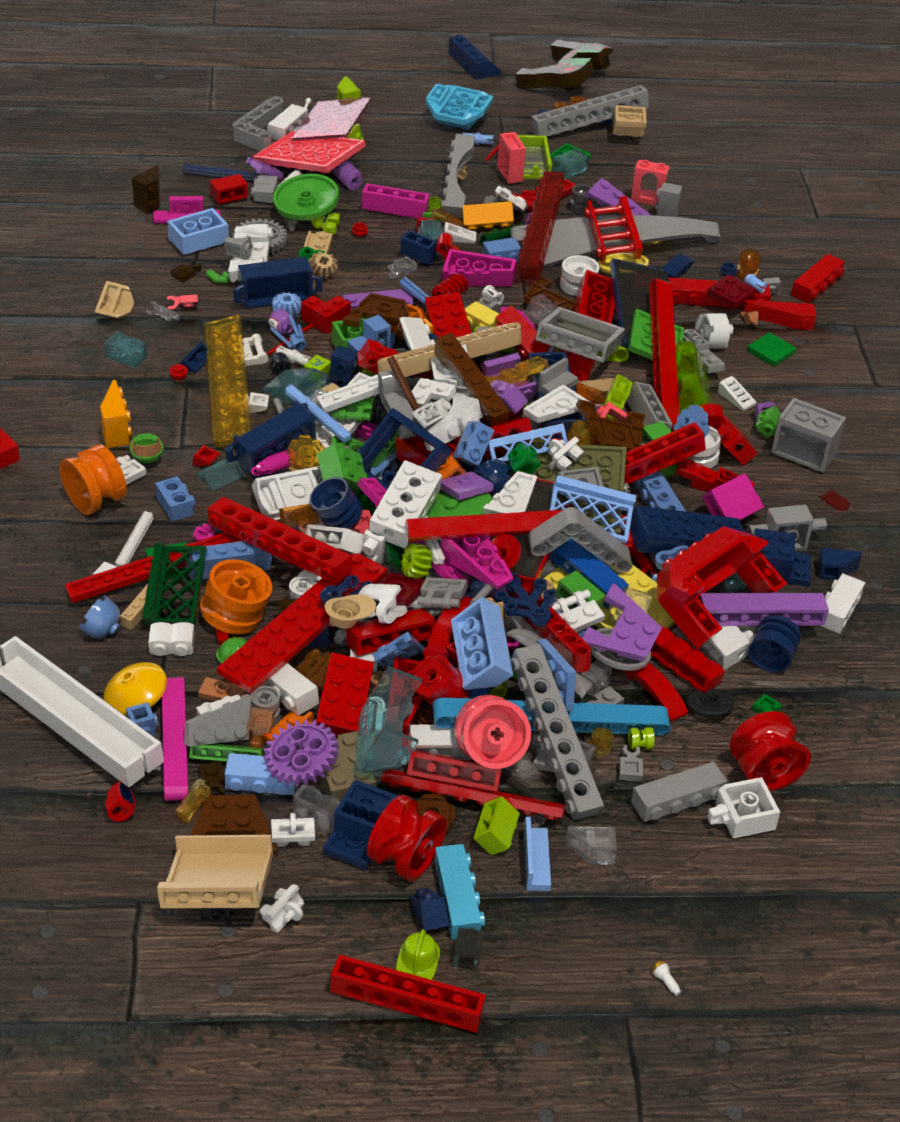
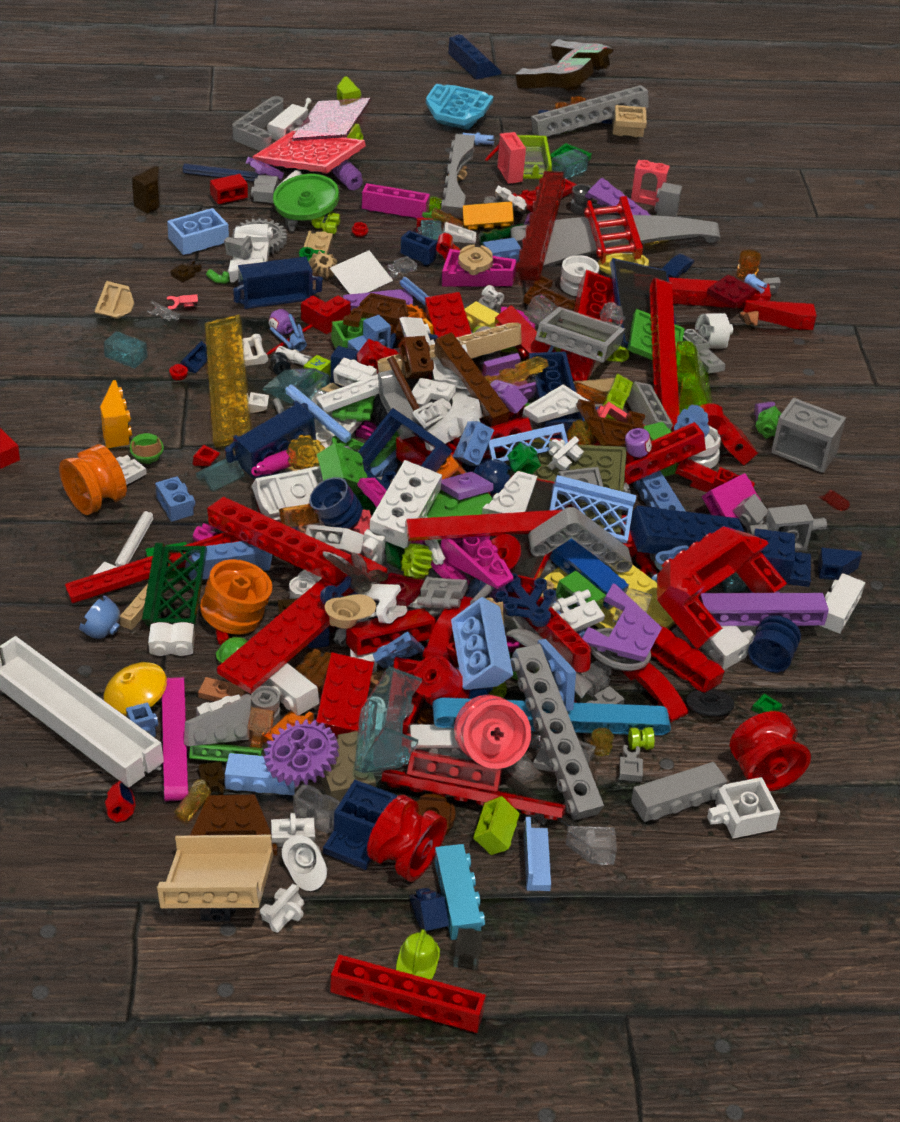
dark pink bracket [153,196,220,224] -> none
light blue gear [272,292,301,317] -> none
red piece [431,273,469,296] -> none
light grey panel [538,358,578,395] -> none
white piece [652,961,681,996] -> none
white slope [718,376,757,411] -> none
dark blue plate [720,262,737,276] -> none
green tile [747,332,797,367] -> none
red brick [791,254,845,303] -> none
none -> white piece [282,835,327,891]
none -> clear smoke plant [323,552,389,594]
none -> white sticker [330,250,393,294]
none -> white brick [333,358,378,386]
none -> reddish brown brick [398,336,434,380]
none -> tan plate [458,245,493,275]
none -> clear brick [600,302,625,327]
none -> medium lavender head [625,428,652,458]
none -> light grey brick [733,494,768,528]

